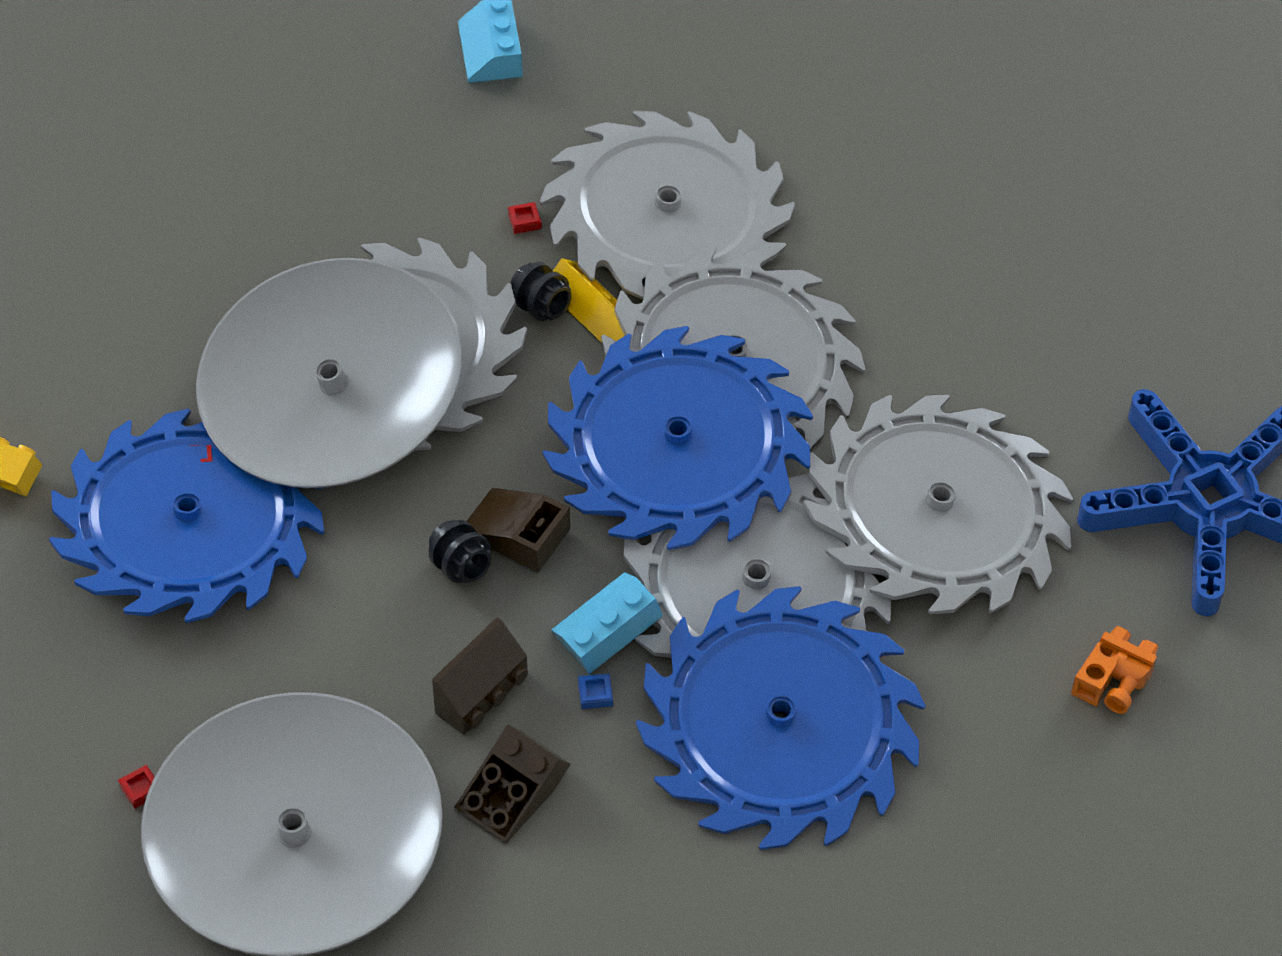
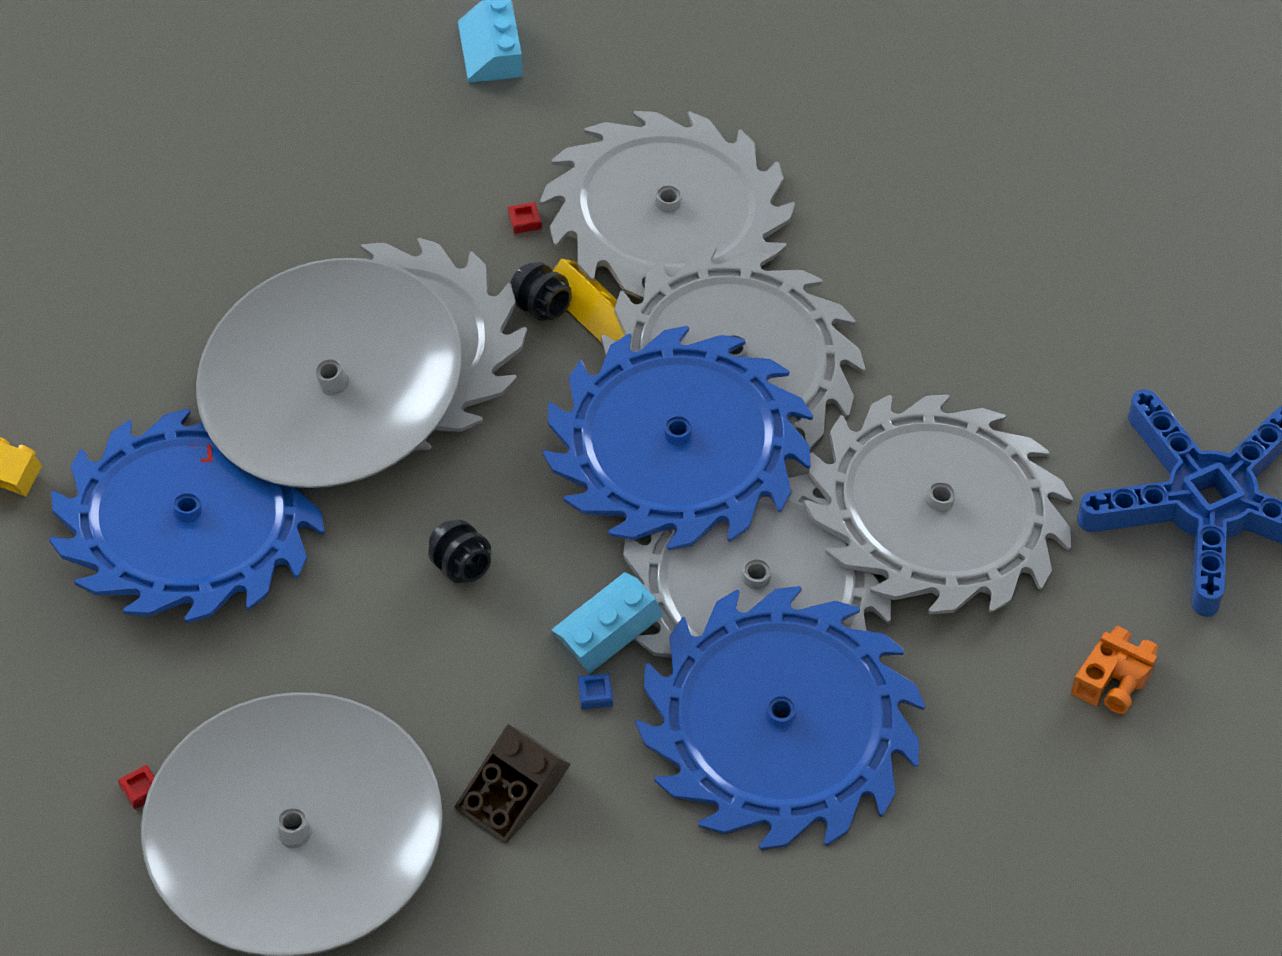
dark brown slope [432,617,528,735] -> none
dark brown slope [467,488,571,572] -> none

